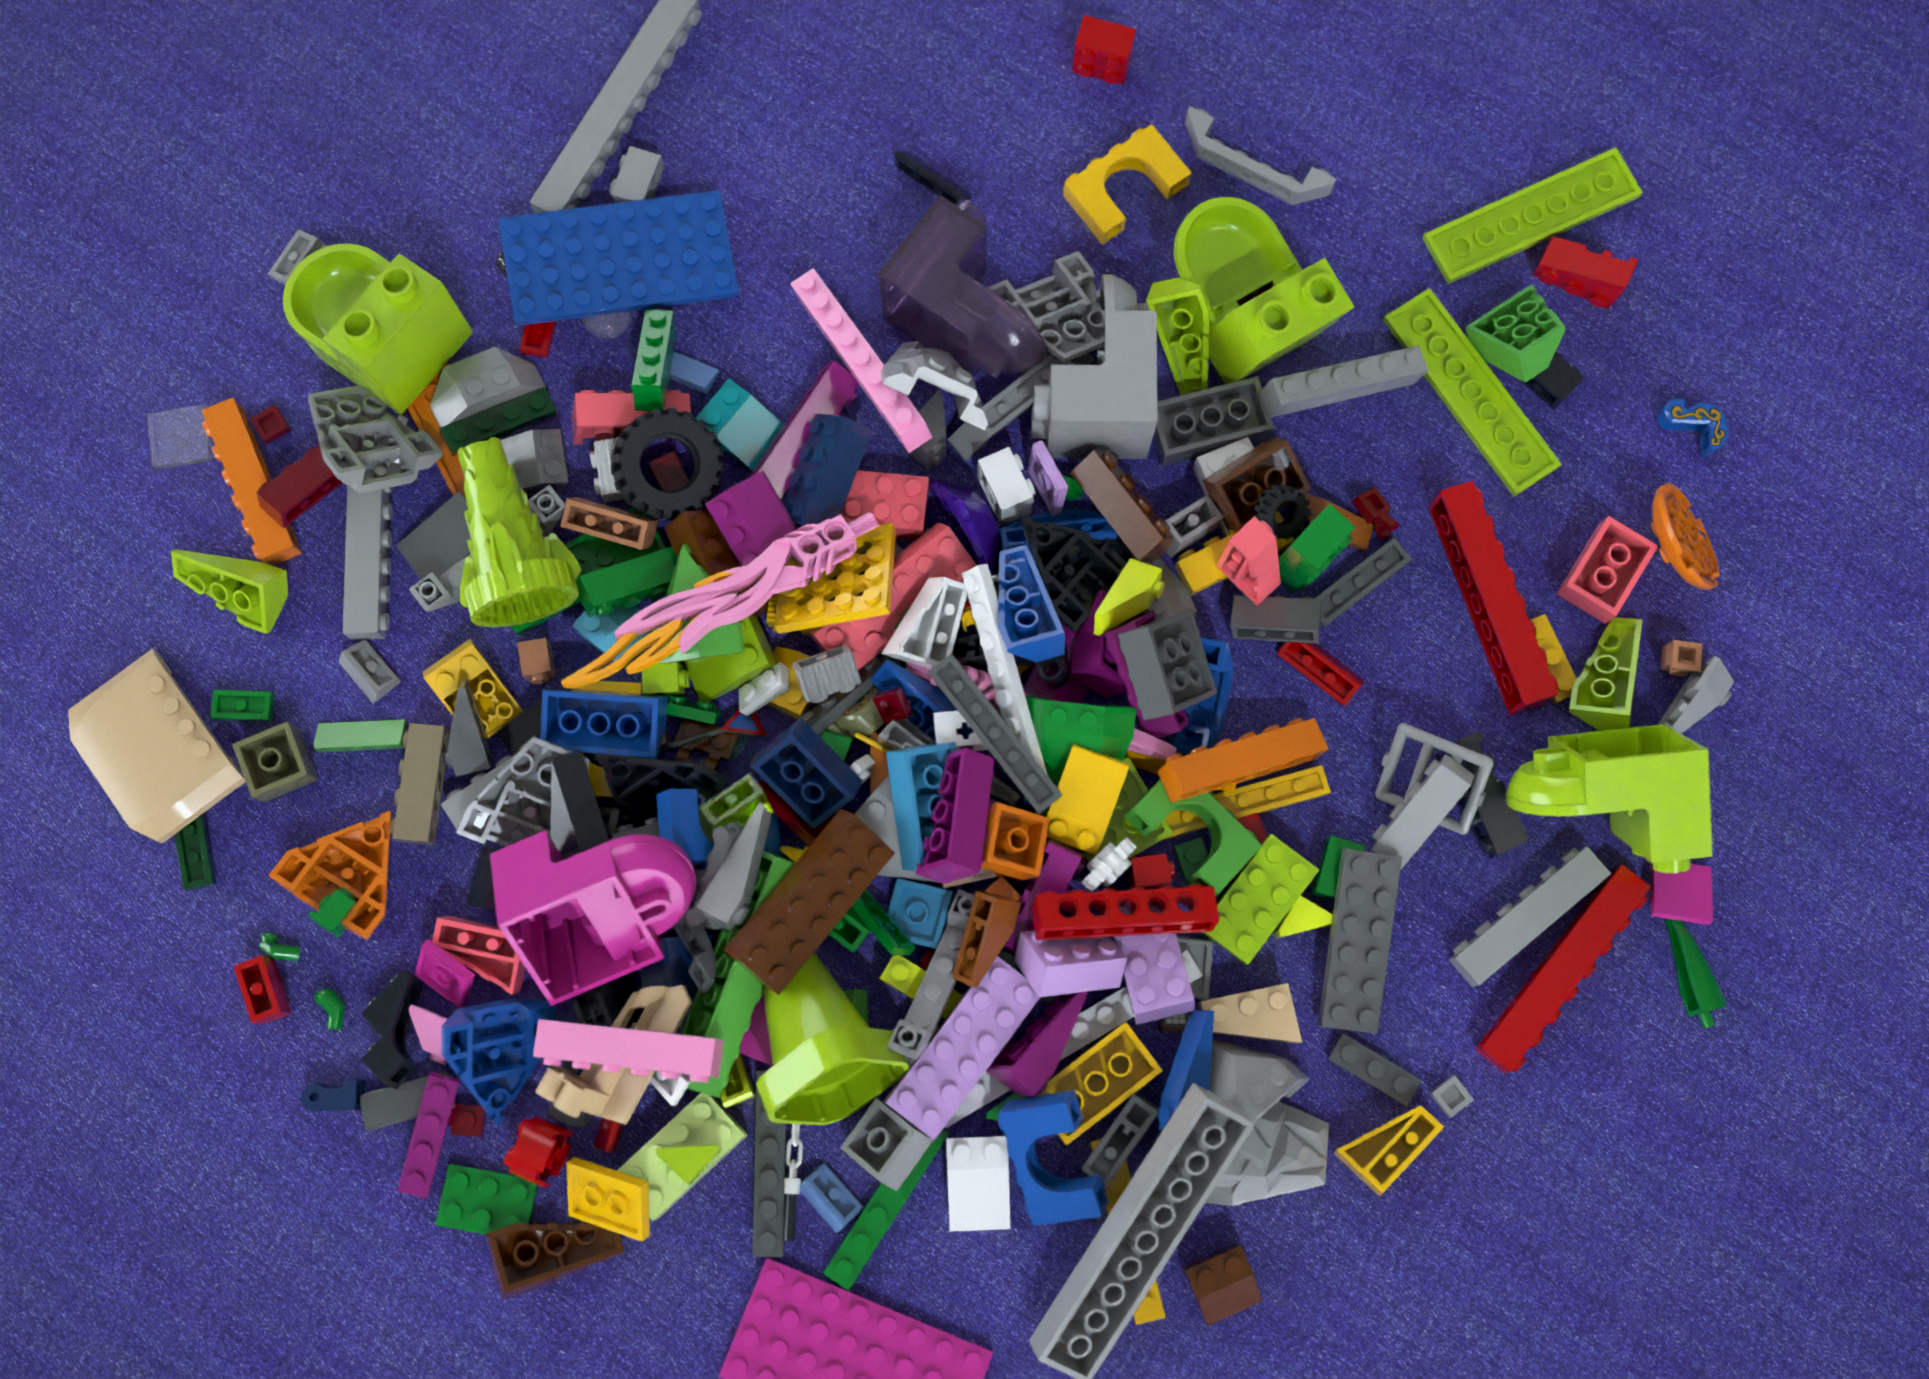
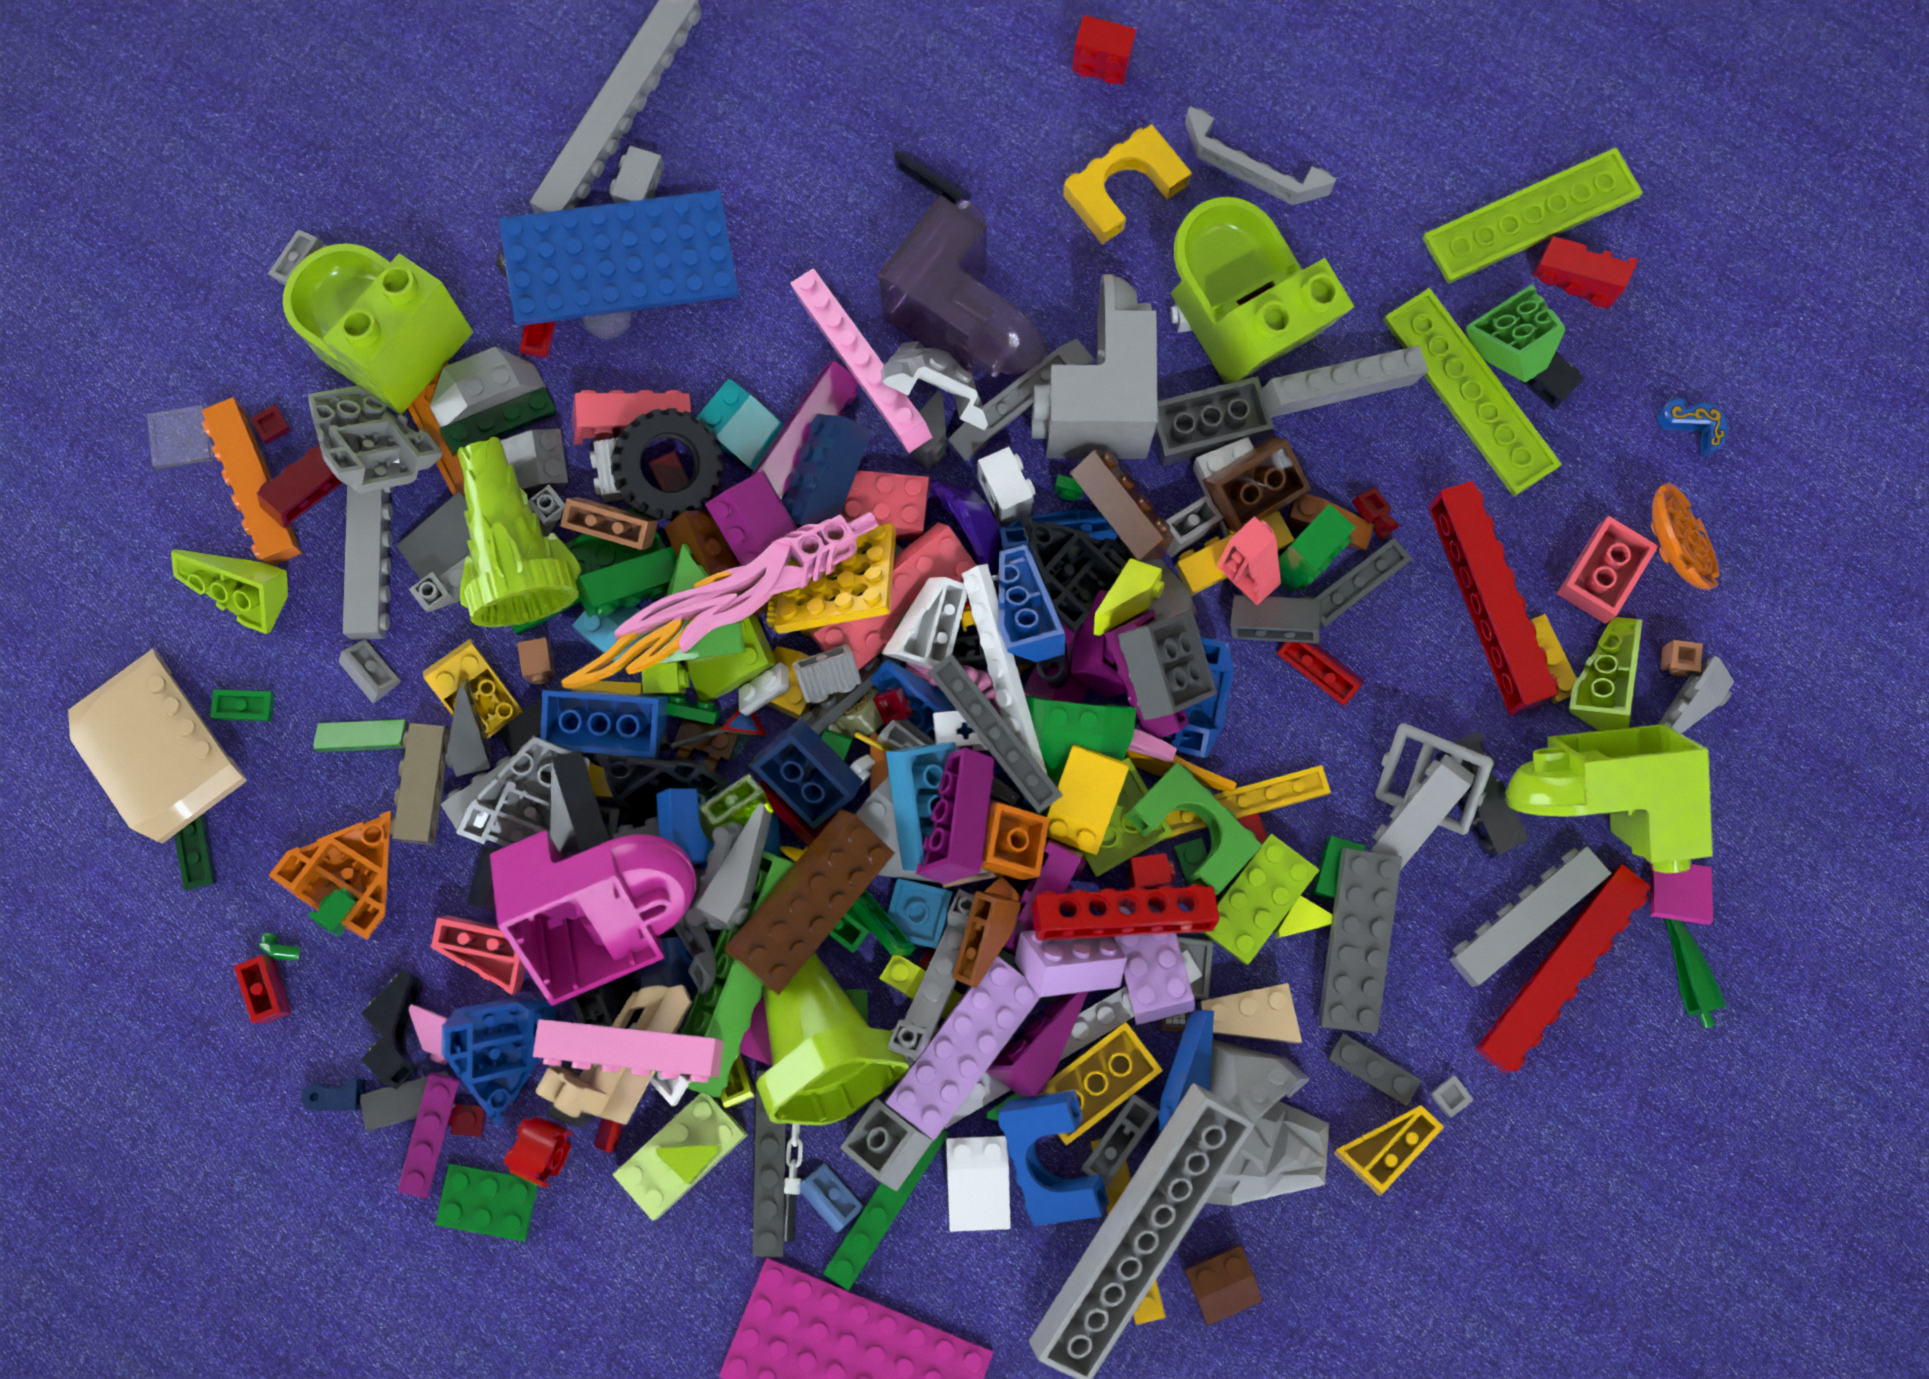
olive brick [232,721,318,803] -> none
green arm [314,988,345,1030] -> none
dark pink tile [415,939,475,1009] -> none
reddish brown wedge [487,1223,624,1300] -> none
yellow plate [566,1157,650,1242] -> none
green brick [631,309,676,411] -> none
medium blue slope [669,351,719,395] -> none
light grey wedge [982,251,1105,363] -> none
lavender tile [1027,440,1068,516] -> none
white gear [1081,837,1137,892] -> none
lime wedge [1146,277,1210,395] -> none
orange brick [1157,718,1329,803] -> none
black tyre [1254,484,1311,540] -> none

